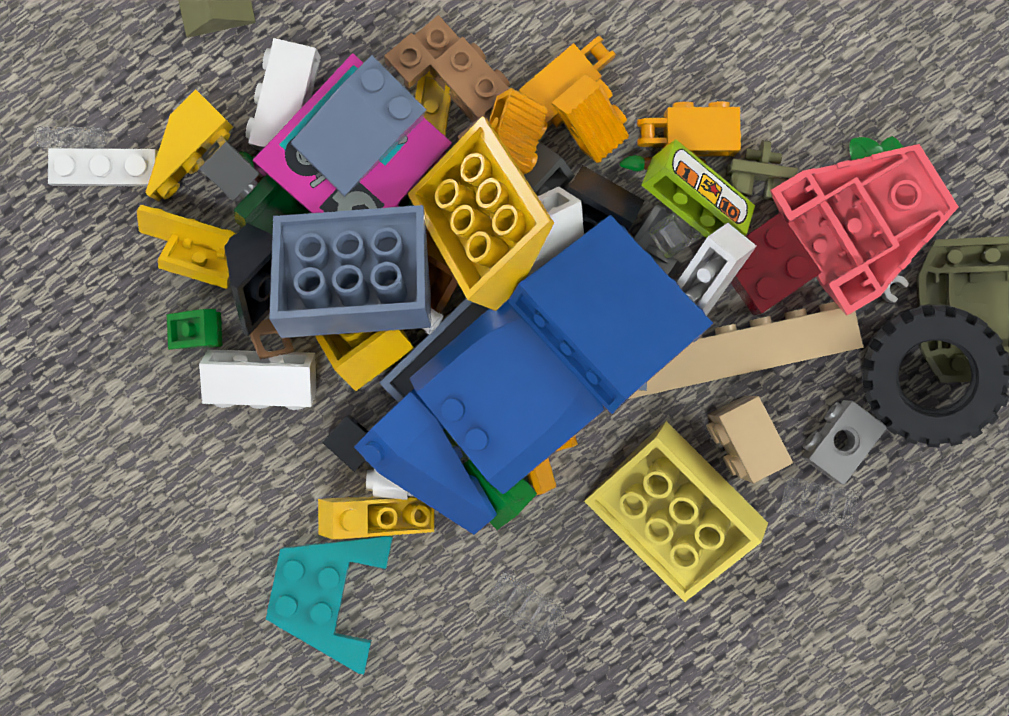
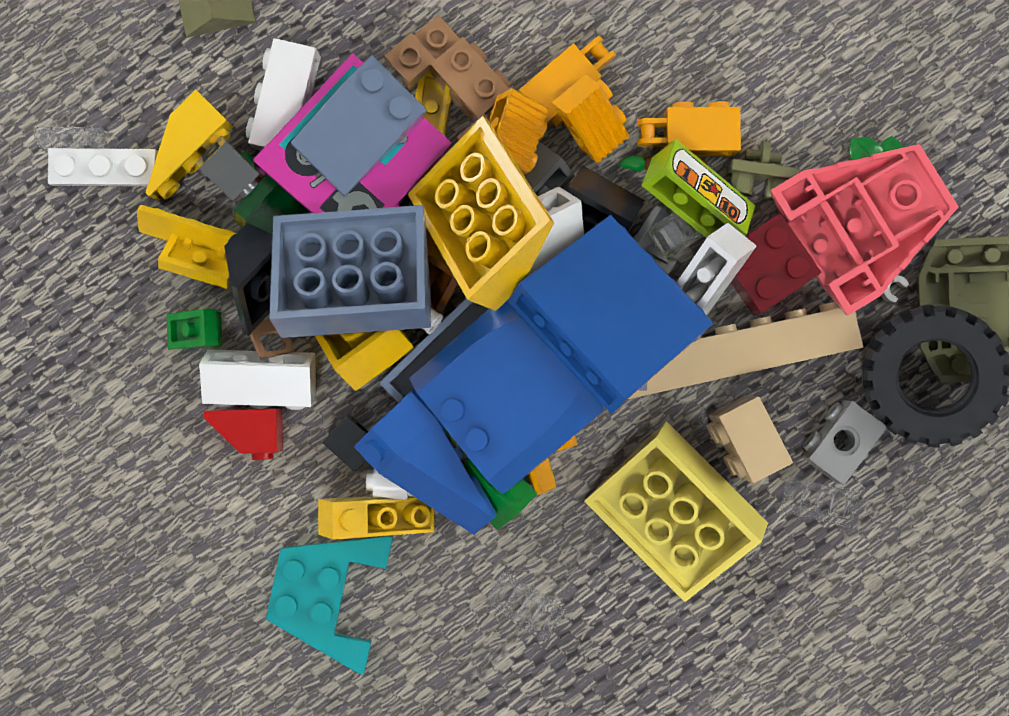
none -> red slope [203,408,283,460]

